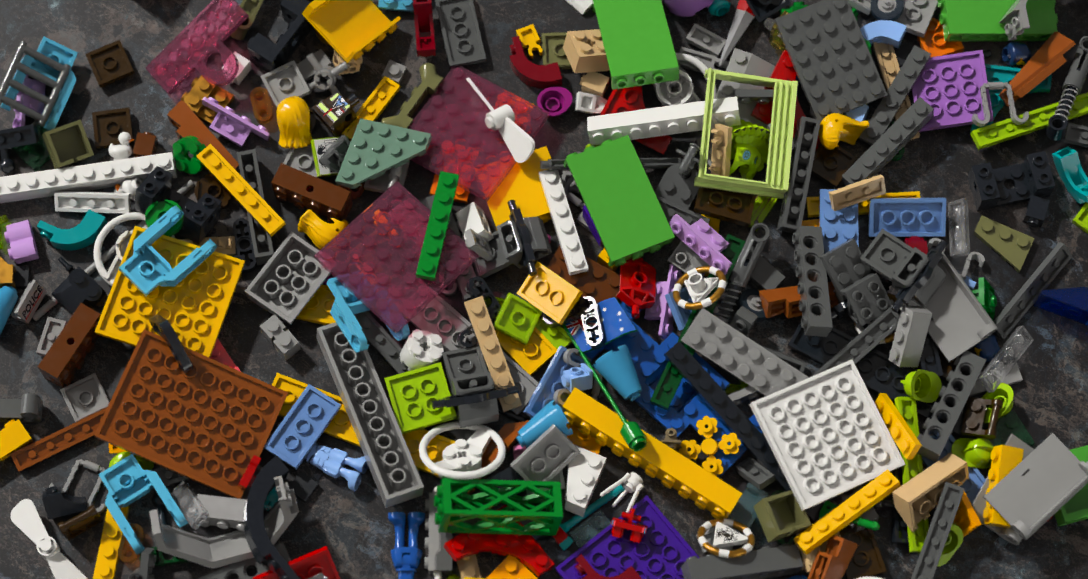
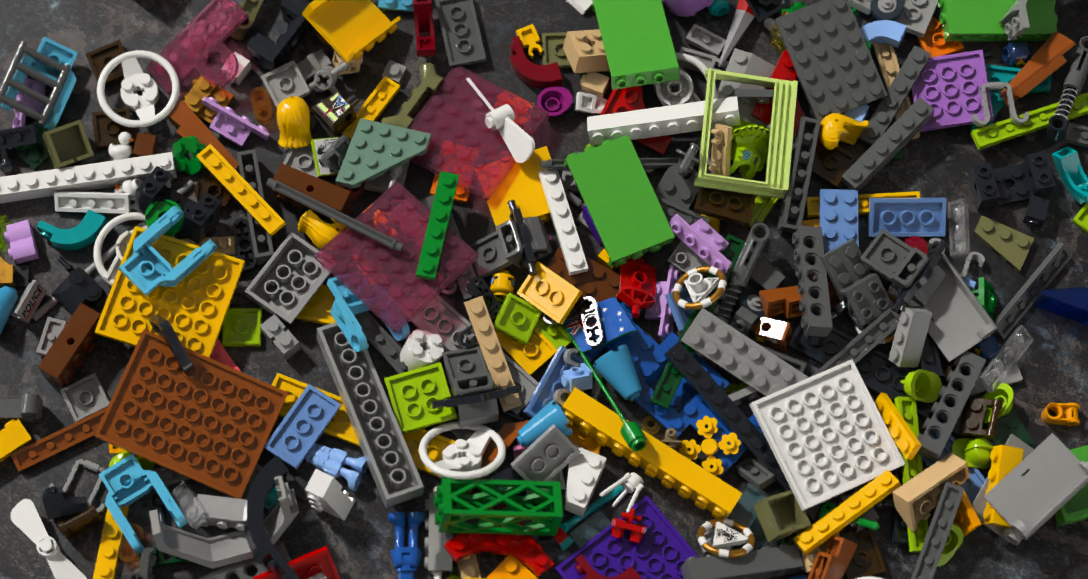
red plate [238,455,261,490] -> none
white brick [455,202,494,243] -> none
light grey plate [464,228,494,261] -> none
tan plate [829,174,886,211] -> none
none -> white piece [97,50,180,128]
none -> lime tile [222,308,263,347]
none -> dark grey piece [266,178,404,252]
none -> white wedge [305,469,355,521]
none -> yellow head [490,270,516,300]
none -> clear yellow plate [641,416,661,435]
none -> dark orange torso [749,317,793,354]
none -> light orange piece [1041,403,1080,426]

